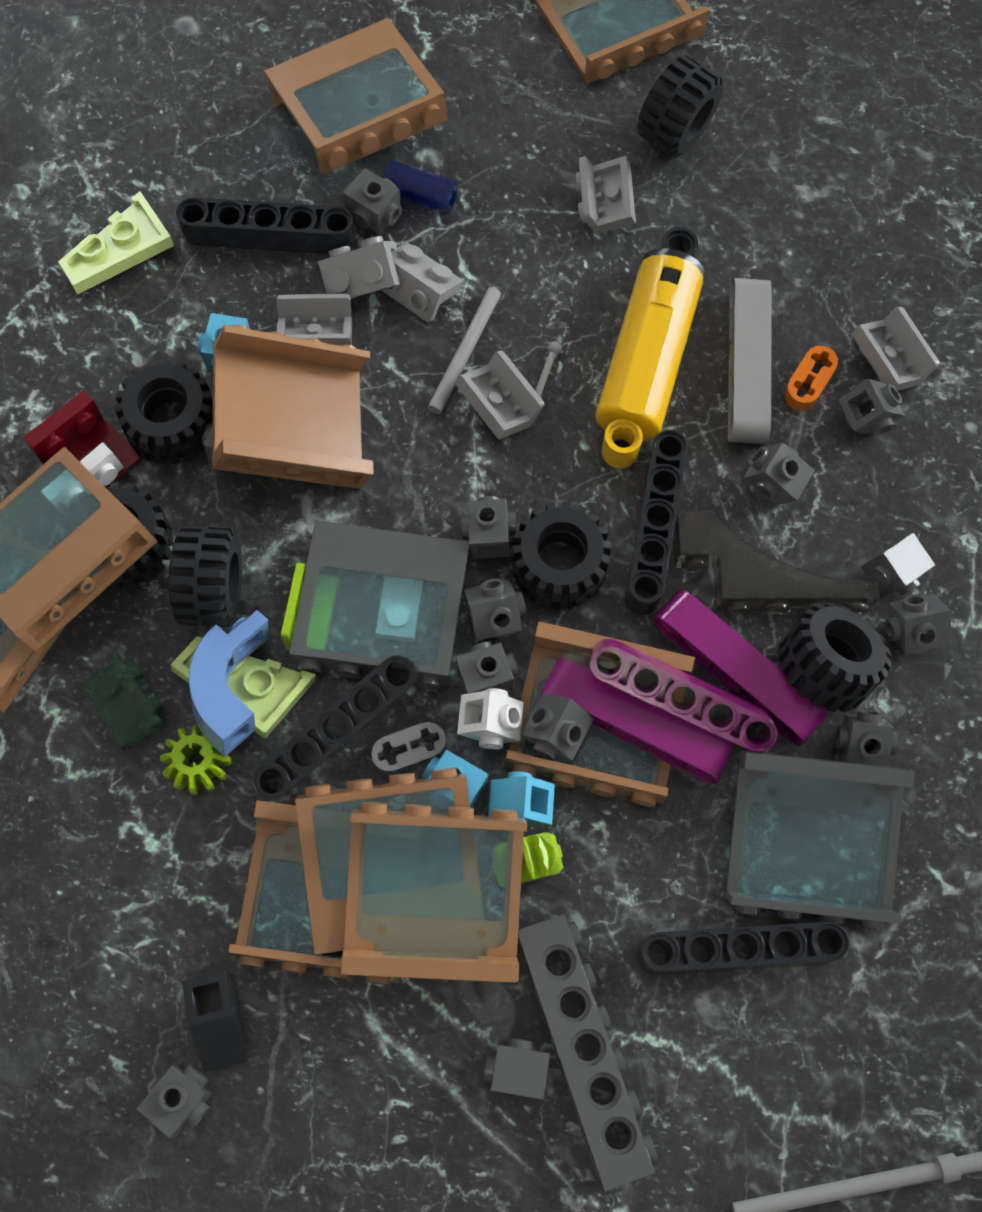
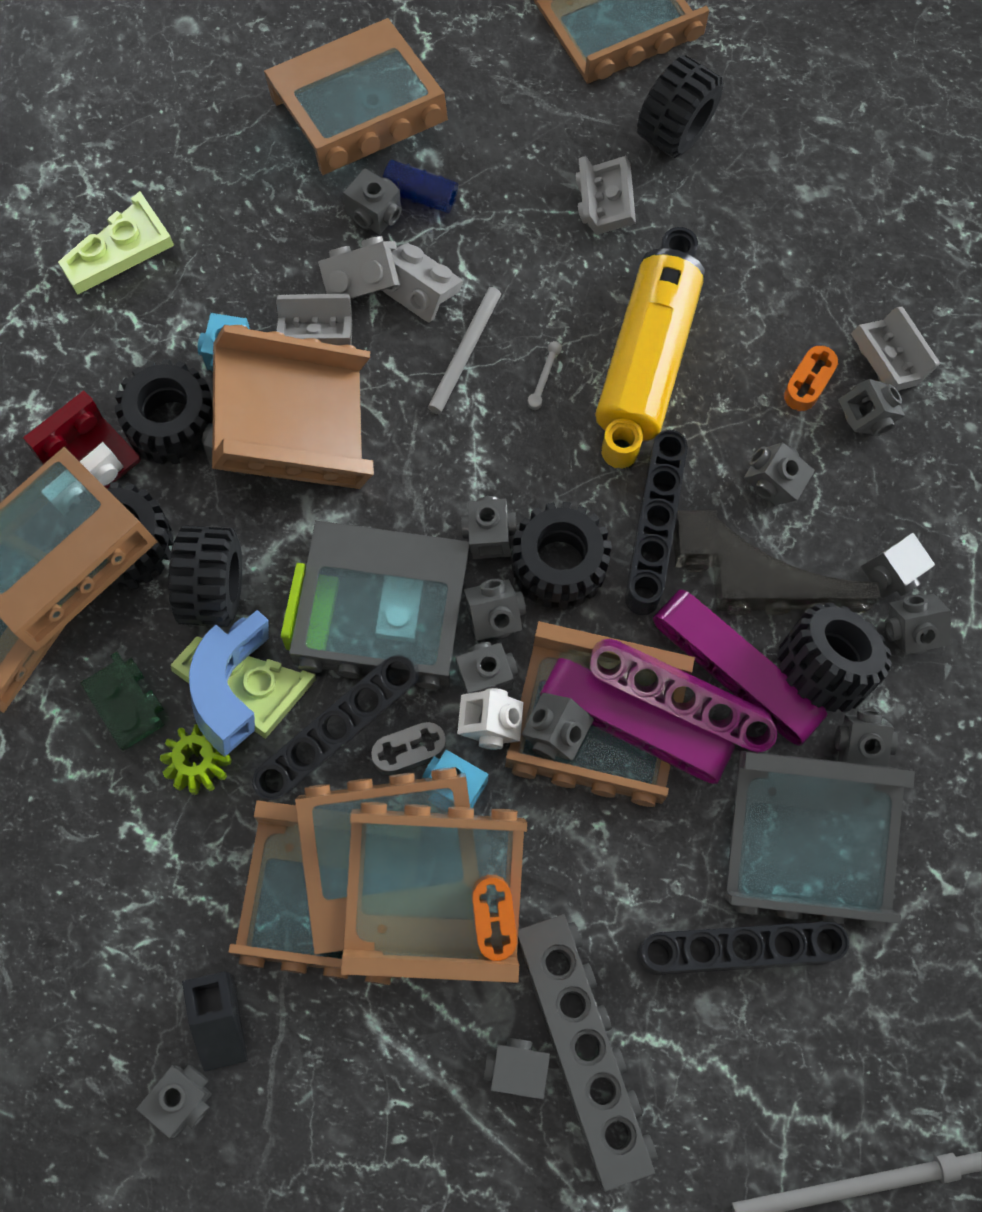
black beam [176,197,356,254] -> none
light grey bracket [455,350,544,440] -> none
medium azure brick [488,772,555,827] -> none
lime gear [490,832,564,887] -> none
light grey beam [728,278,772,444] -> none
none -> orange beam [472,875,517,961]

